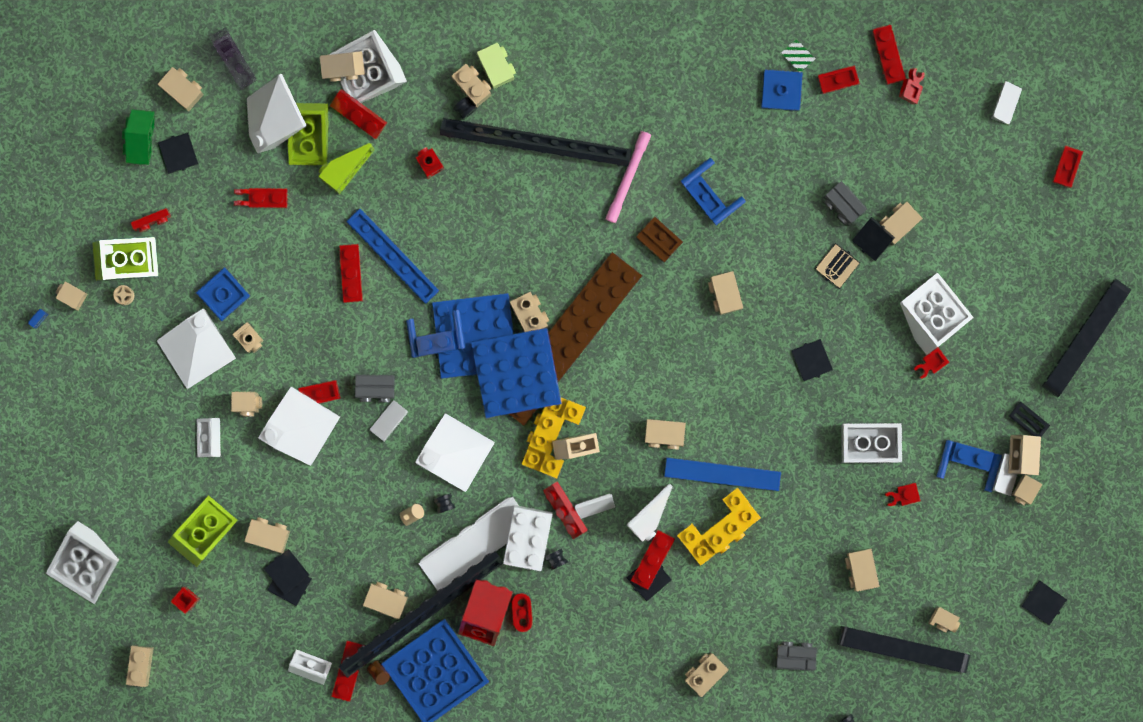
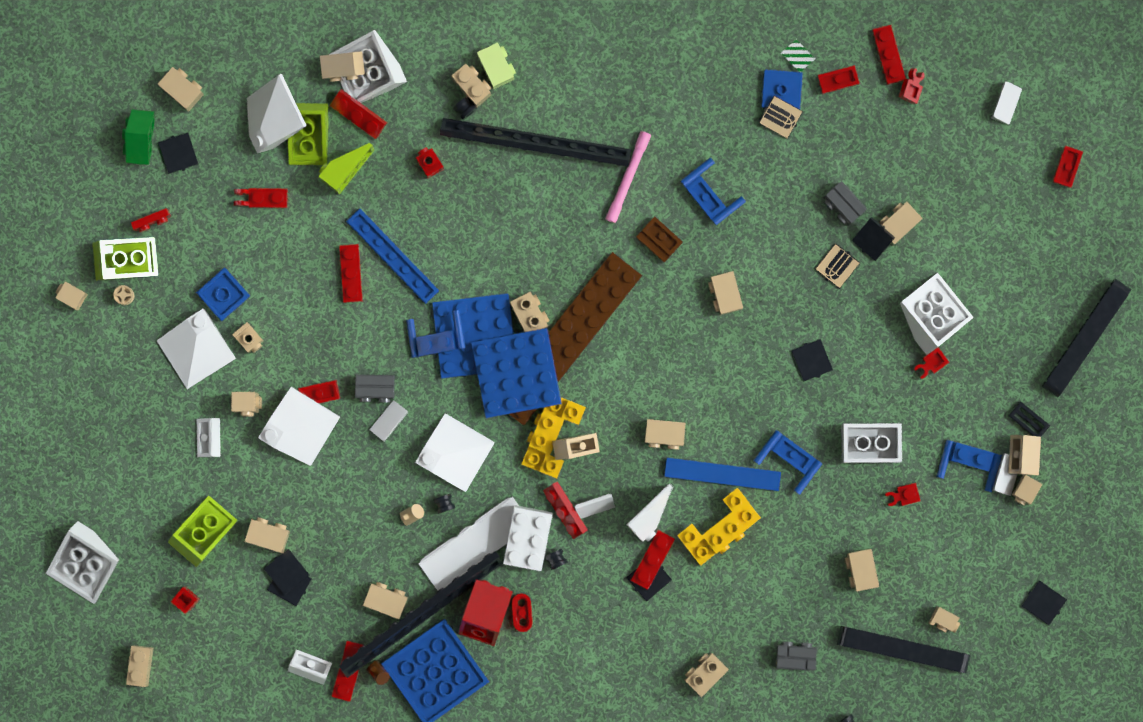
blue tile [28,309,49,329] -> none
slope [210,27,257,90] -> none
none -> blue plate [753,430,822,495]
none -> piece [758,95,803,139]

